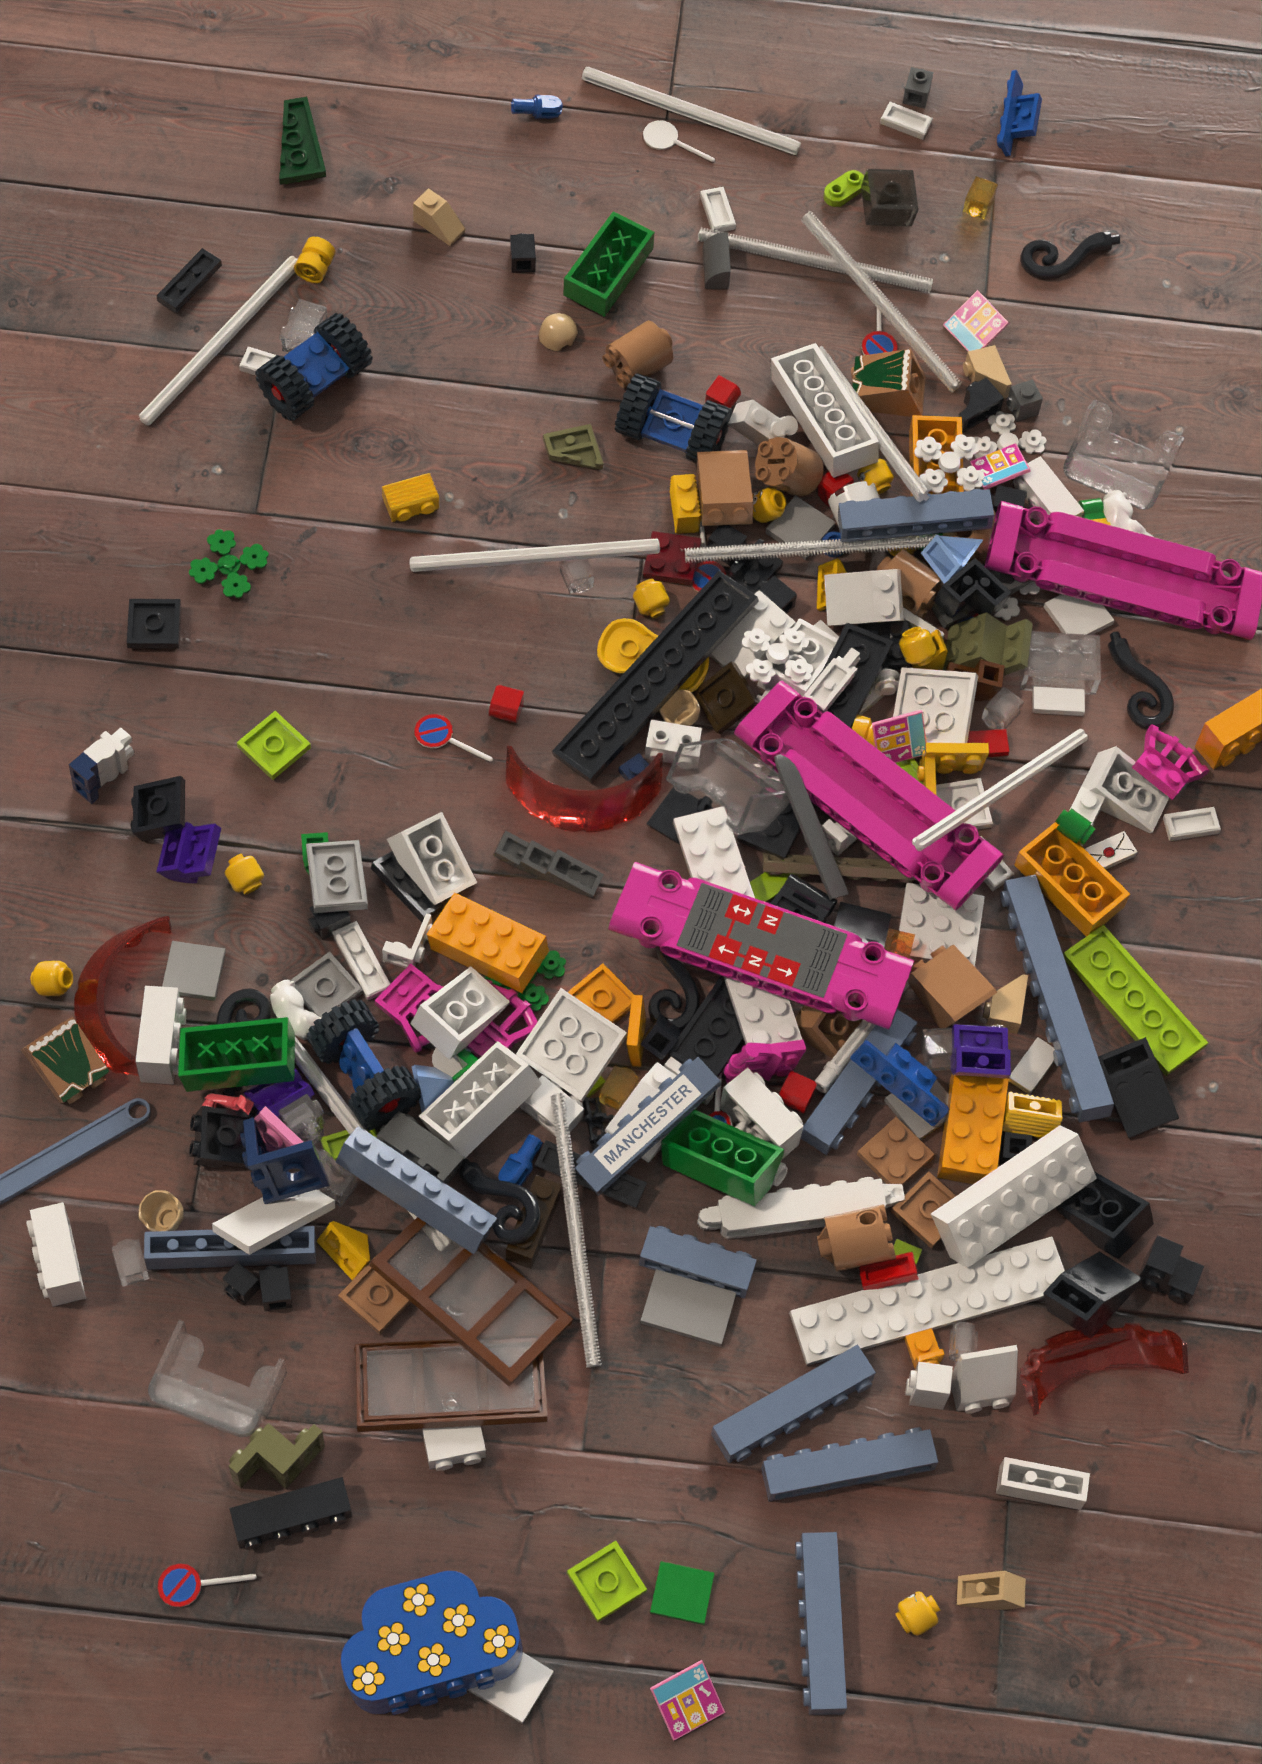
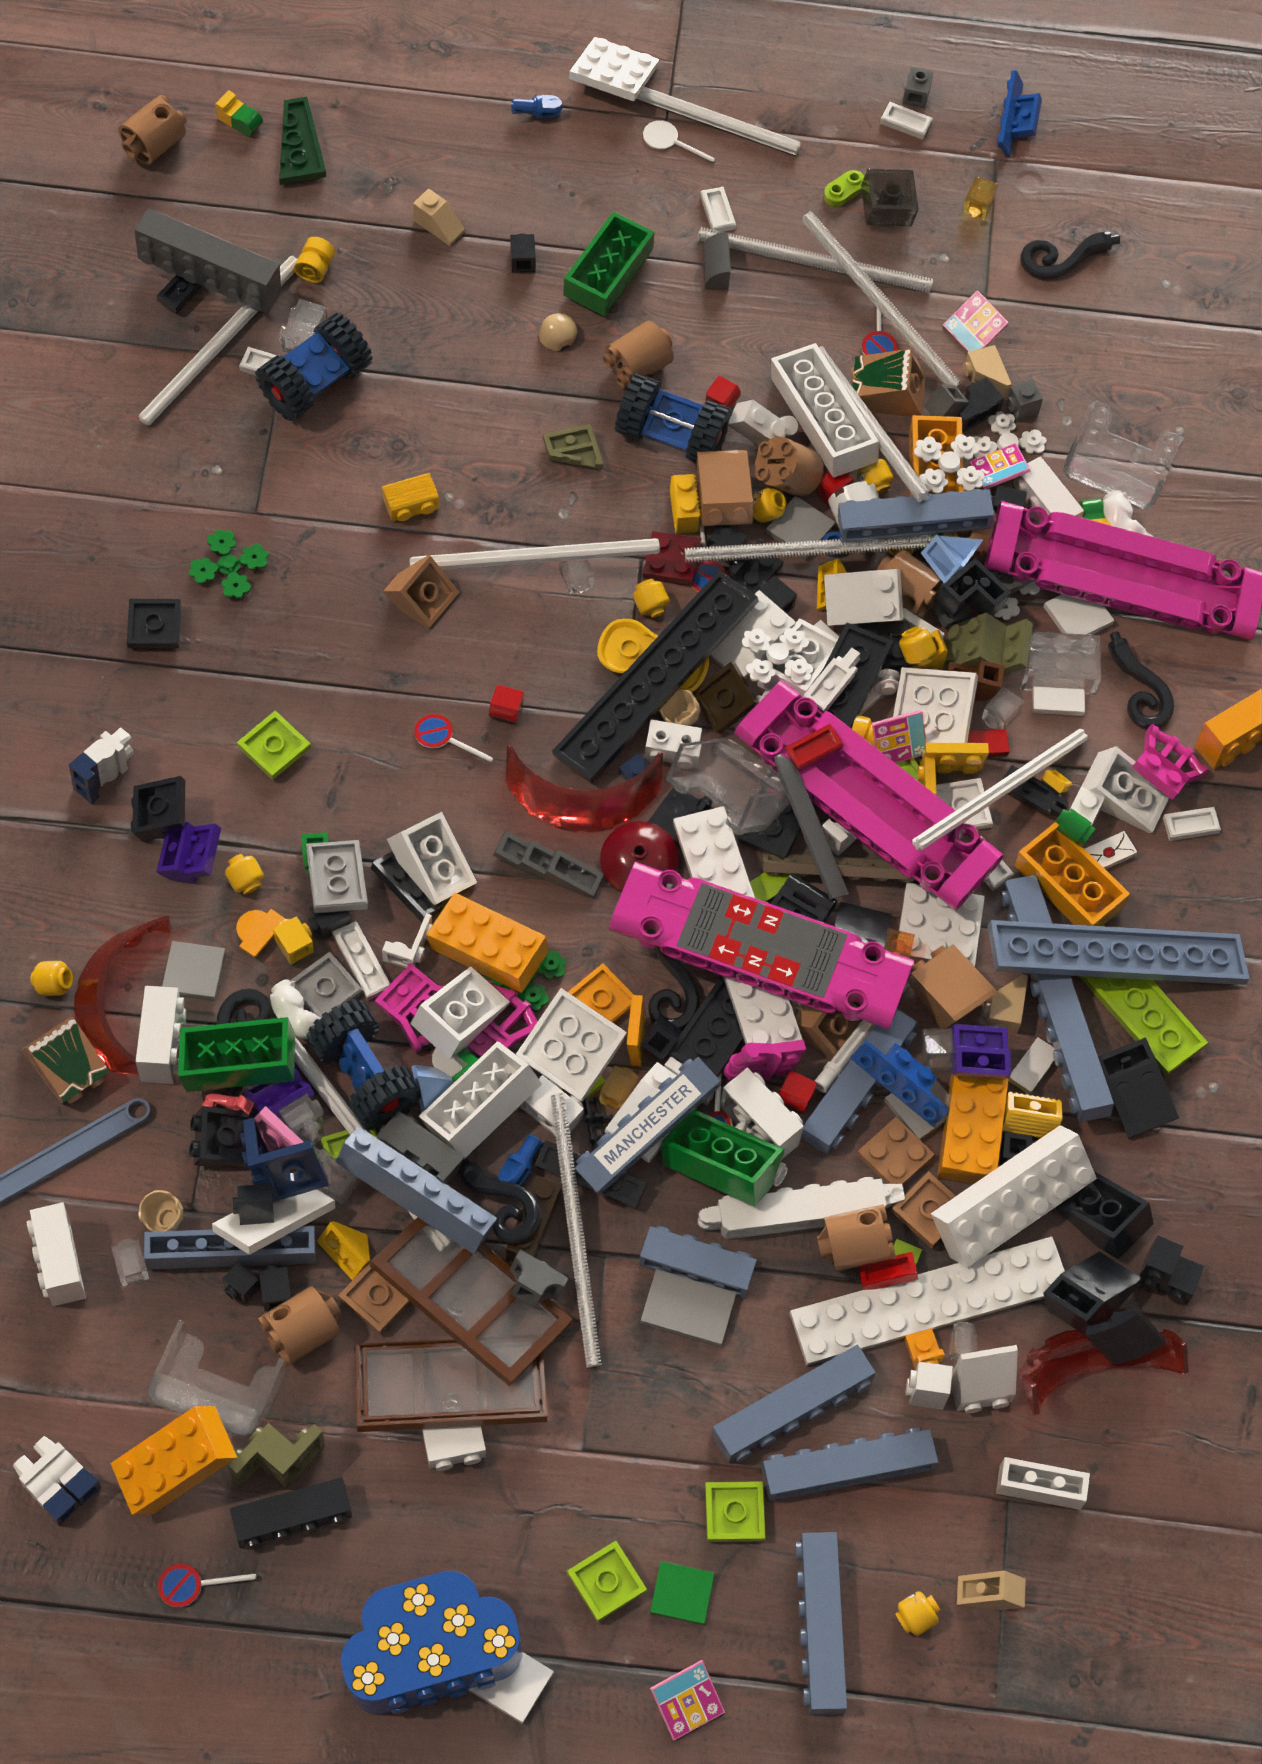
none -> white hips [13,1436,101,1526]
none -> light orange brick [110,1406,238,1515]
none -> medium nougat cylinder [118,95,187,165]
none -> dark grey brick [134,208,282,314]
none -> leg [216,90,263,136]
none -> black brick [232,1183,274,1225]
none -> light orange piece [236,909,285,958]
none -> medium nougat cylinder [257,1286,341,1367]
none -> yellow brick [273,916,314,965]
none -> medium nougat slope [383,556,459,628]
none -> dark grey brick [509,1249,569,1309]
none -> white plate [569,37,659,101]
none -> dark red dish [600,821,679,893]
none -> lime plate [705,1482,765,1542]
none -> red tile [785,724,844,771]
none -> dark grey brick [924,384,969,417]
none -> sand blue plate [987,920,1249,985]
none -> black hinge [1002,765,1069,817]
none -> yellow tile [1040,769,1073,793]
none -> black slope [1085,1309,1165,1365]

